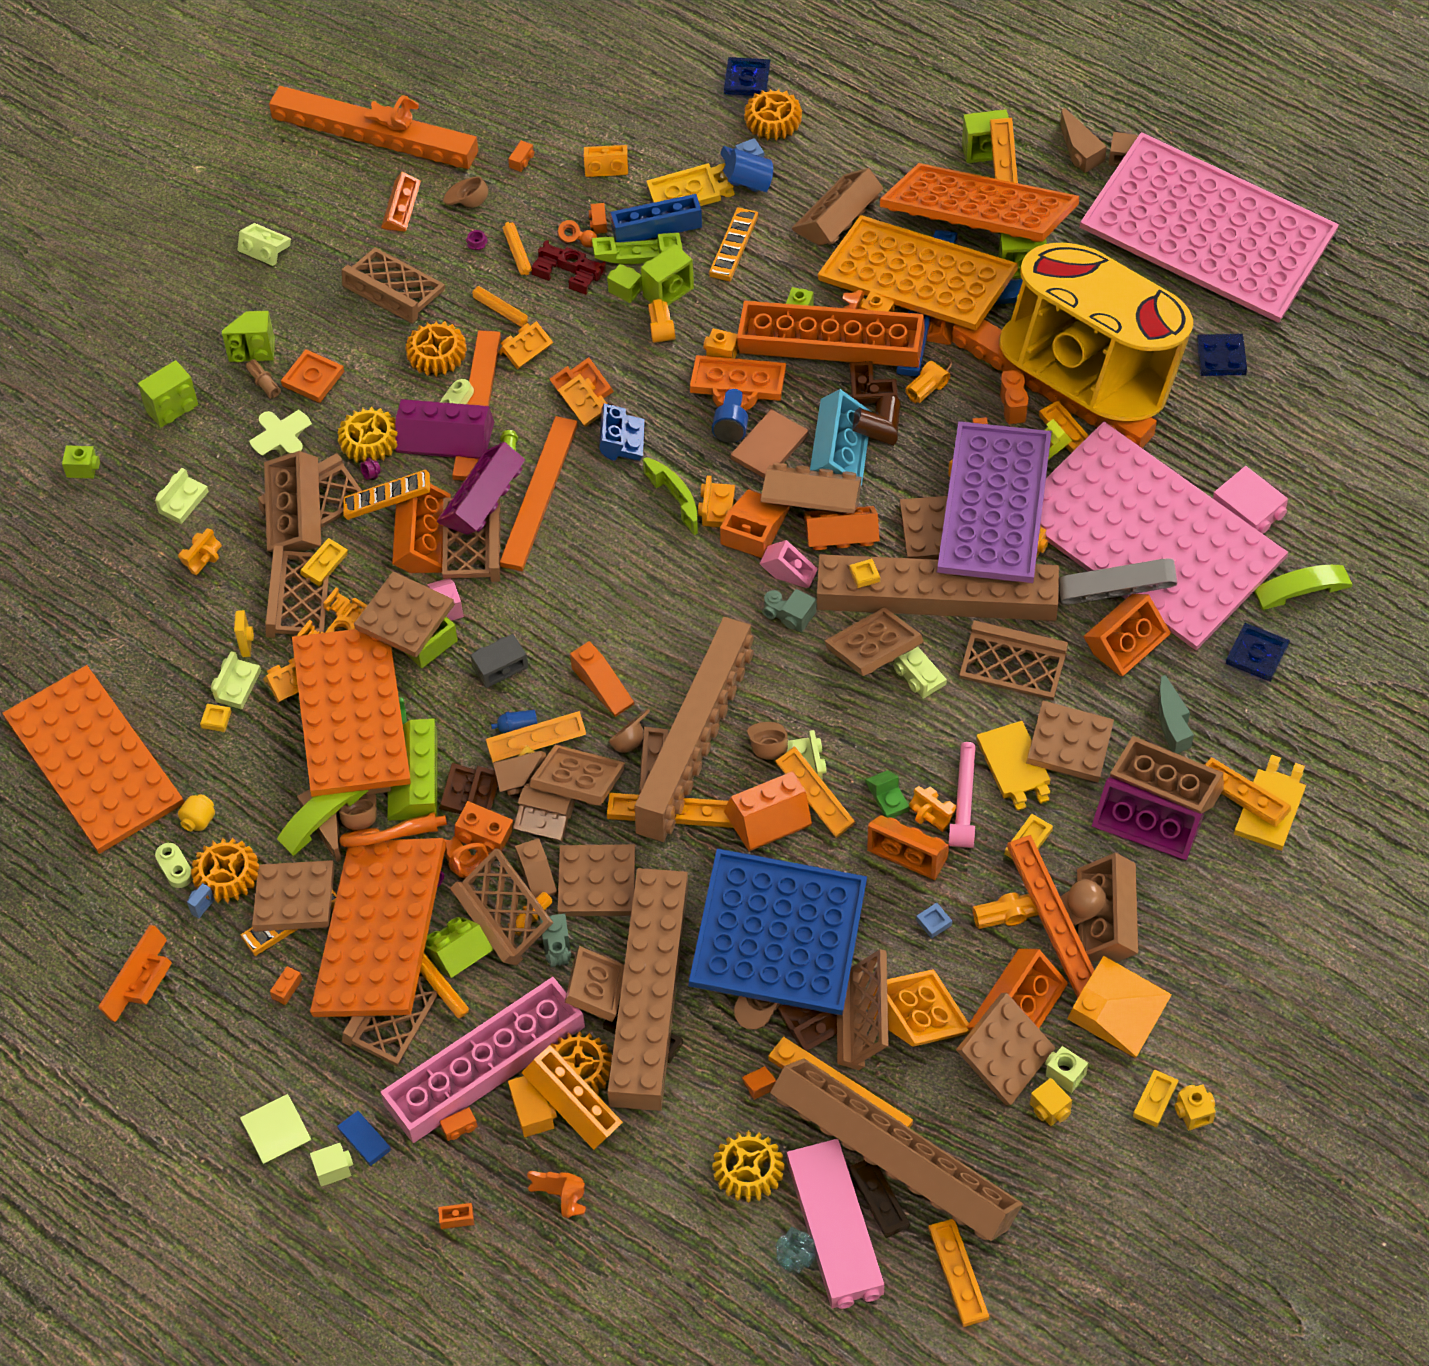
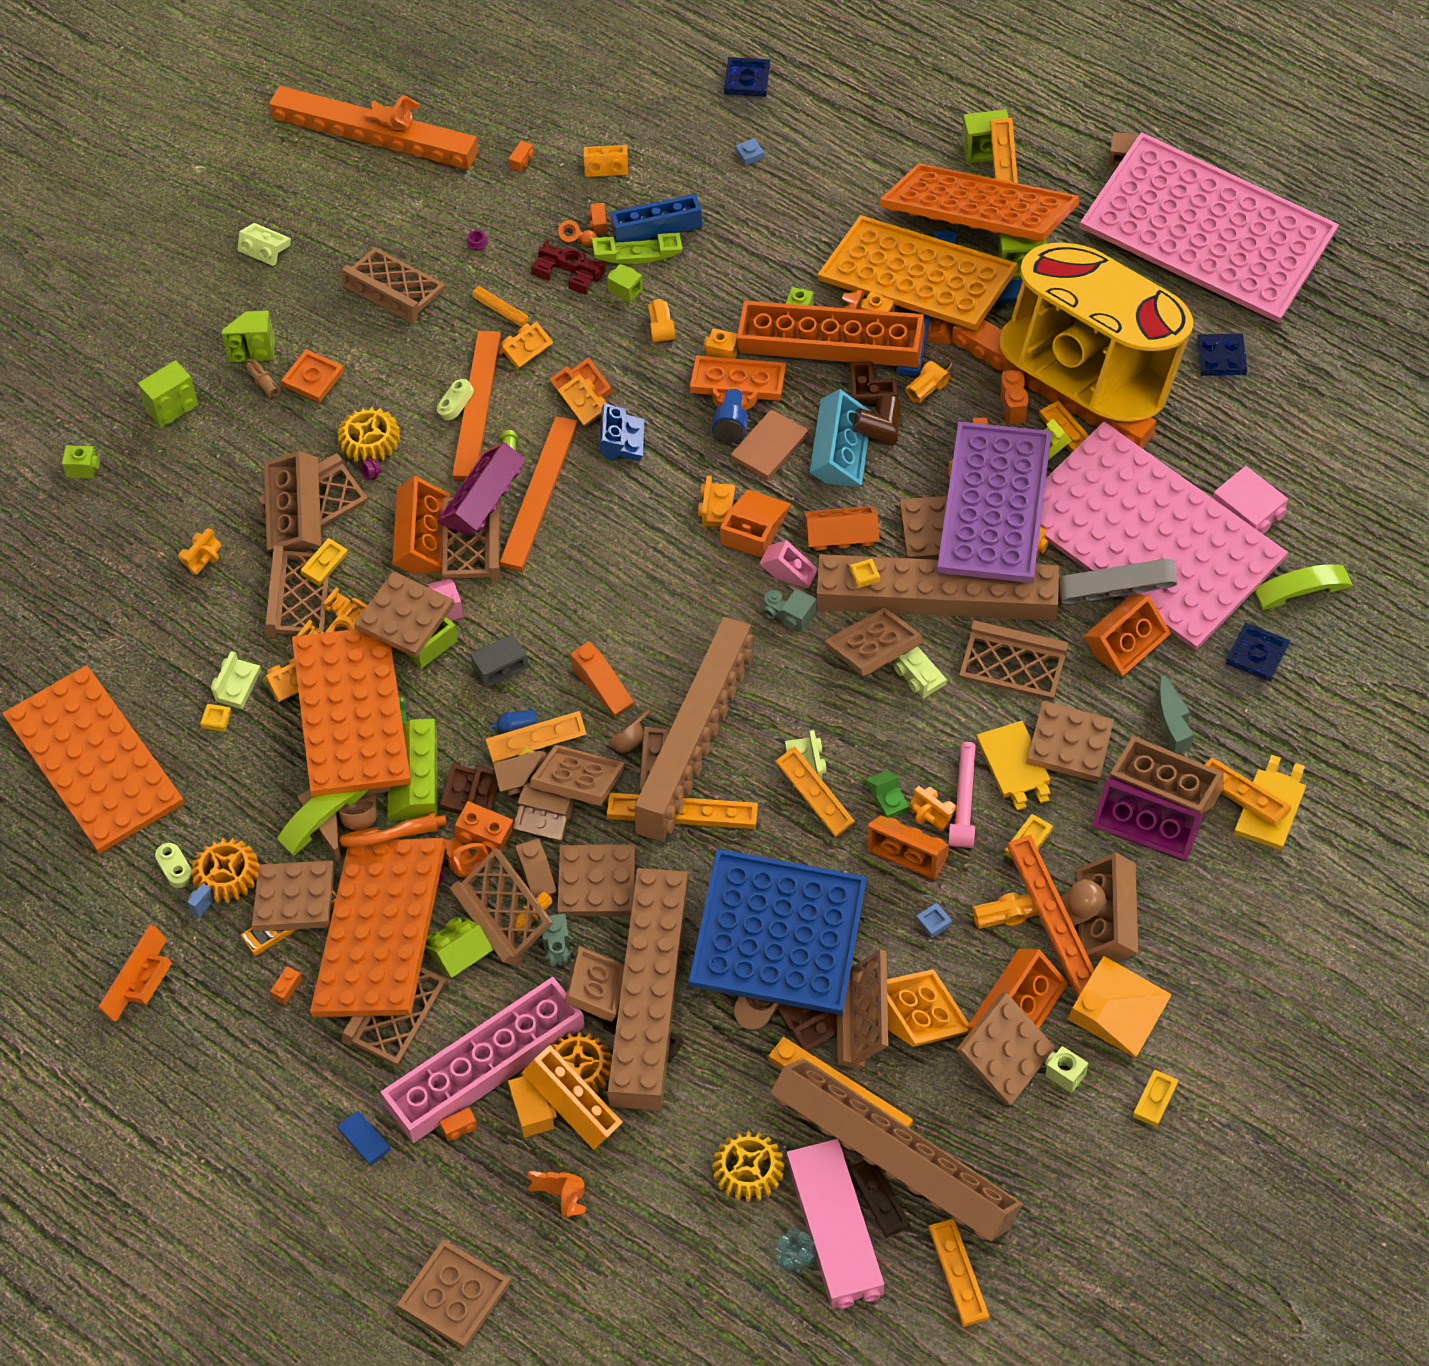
yellowish green bracket [155,468,209,524] -> none
yellow head [178,794,215,832] -> none
yellow plate [234,610,254,657] -> none
yellowish green slope [240,1094,311,1164] -> none
yellowish green piece [249,410,312,456] -> none
yellowish green brick [310,1143,353,1187] -> none
light orange tile [343,469,430,520] -> none
orange slope [381,172,421,232] -> none
magenta slope [395,399,494,459] -> none
light orange gear [405,321,467,377] -> none
light orange axle [420,954,469,1018] -> none
orange piece [438,1203,474,1229] -> none
medium nougat cap [443,176,489,208] -> none
light orange axle [503,222,532,276] -> none
lime brick [641,244,694,306] -> none
lime slope [643,457,698,535] -> none
yellow tile [647,163,735,206] -> none
tile [709,207,758,282] -> none
blue brick [720,146,773,193] -> none
orange slope [724,771,812,852] -> none
orange slope [742,1066,776,1100] -> none
light orange gear [744,89,802,141] -> none
medium nougat cap [747,722,788,760] -> none
medium nougat slope [761,463,862,514] -> none
medium nougat slope [792,168,884,246] -> none
yellow brick [1030,1078,1072,1126] -> none
medium nougat slope [1060,108,1107,173] -> none
yellow brick [1174,1084,1216,1131] -> none
none -> medium nougat plate [397,1239,511,1350]

